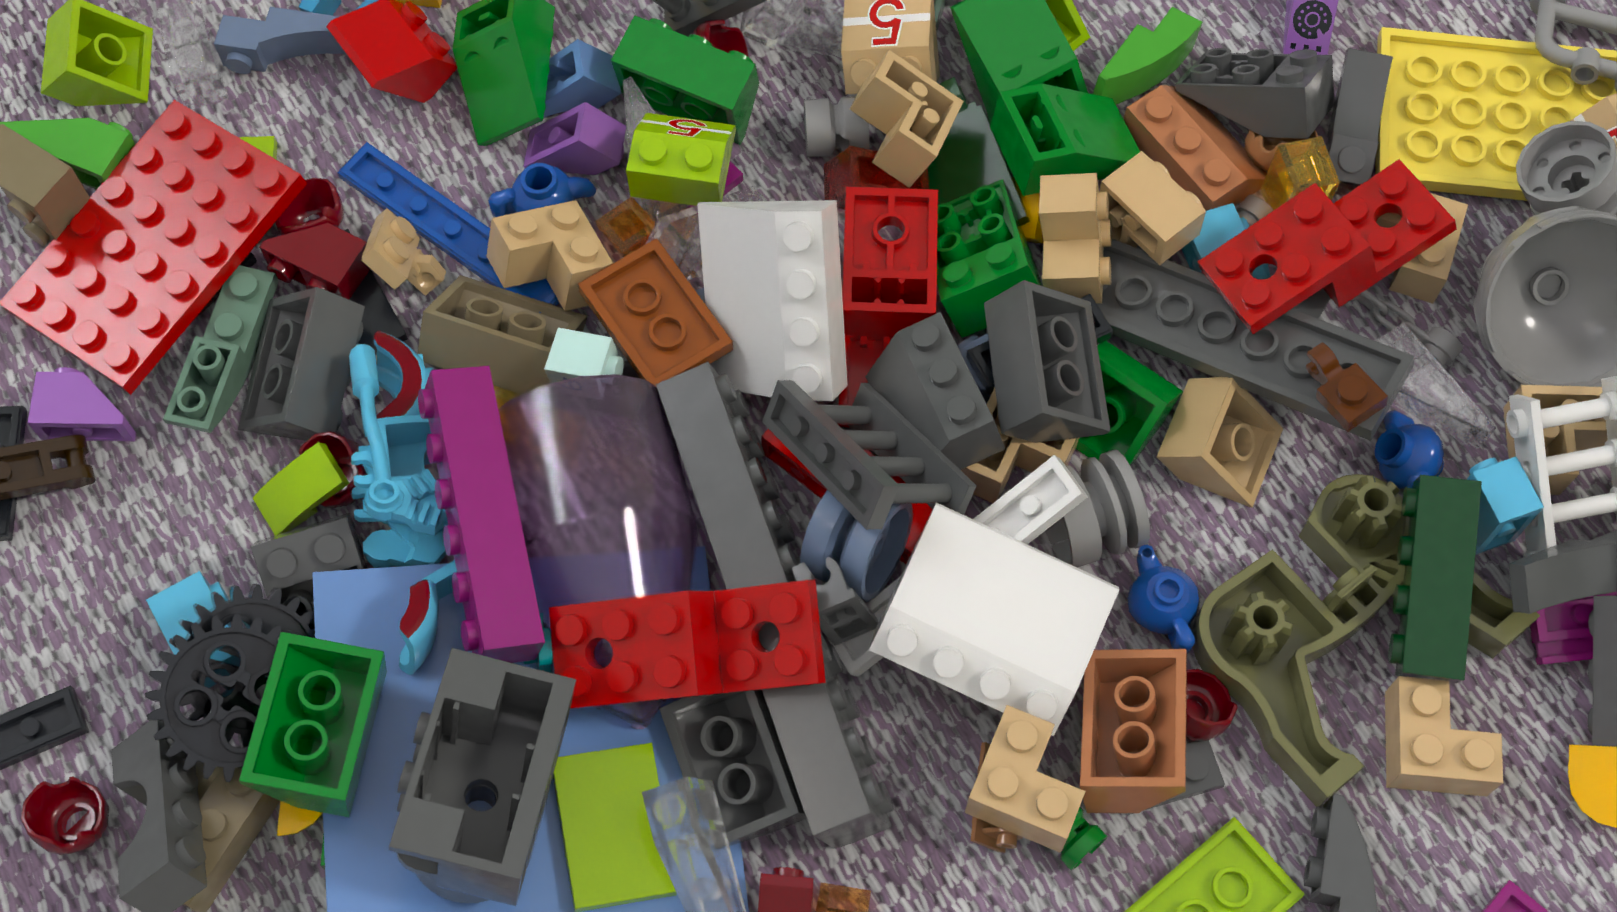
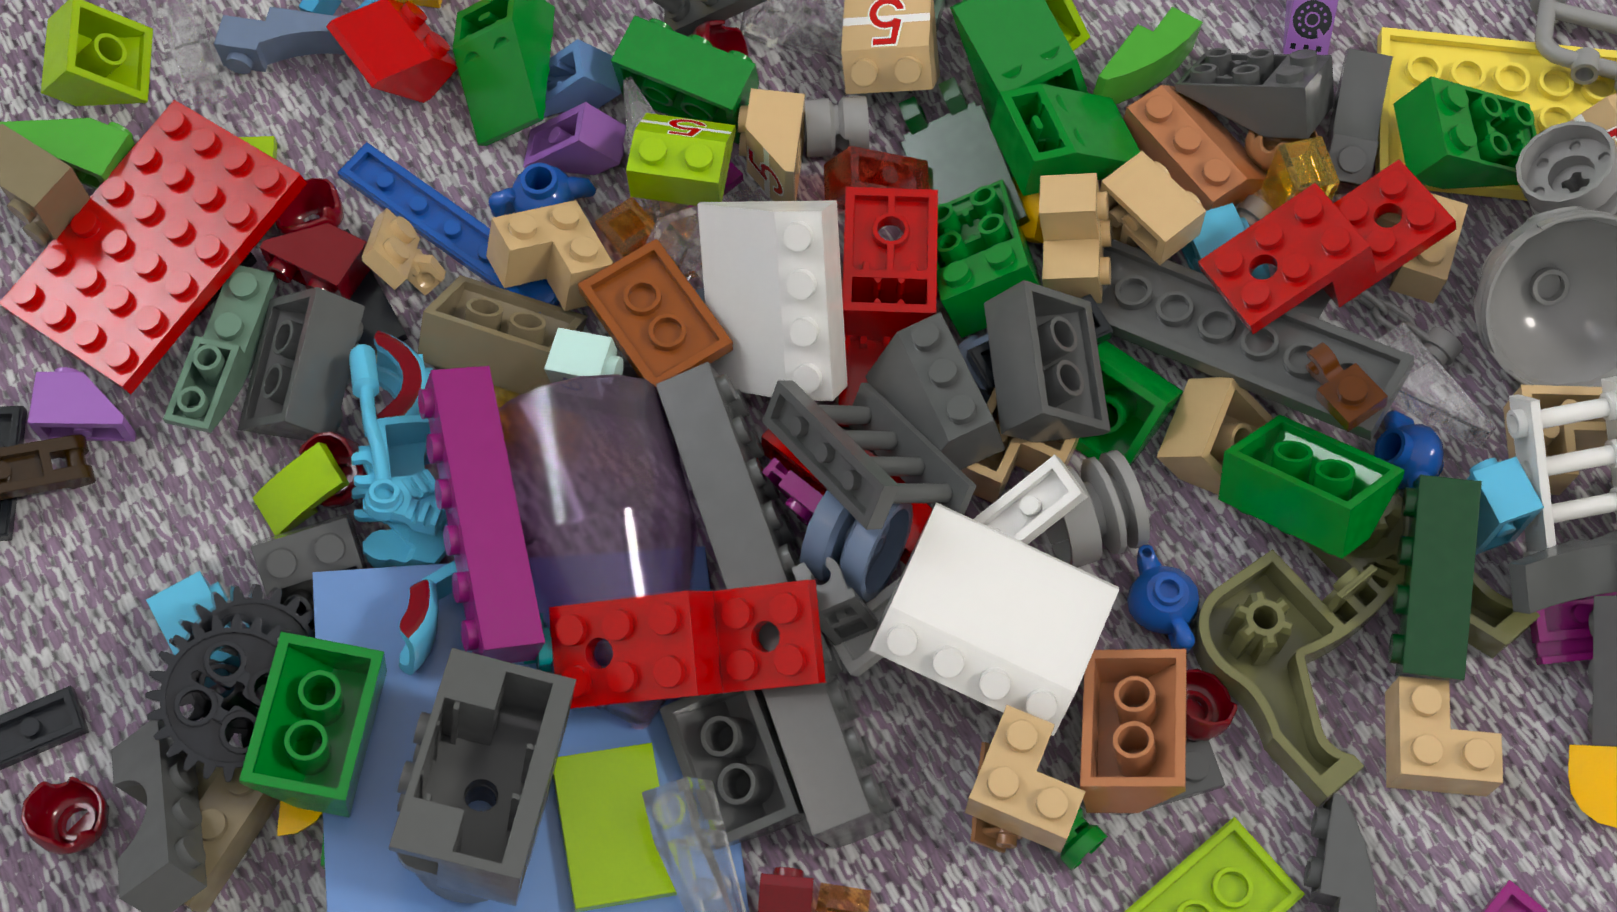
tan brick [850,50,964,188] -> none
none -> tan slope [738,88,805,201]
none -> magenta plate [762,457,823,527]
none -> green slope [1218,415,1405,559]
none -> green slope [1393,76,1537,189]

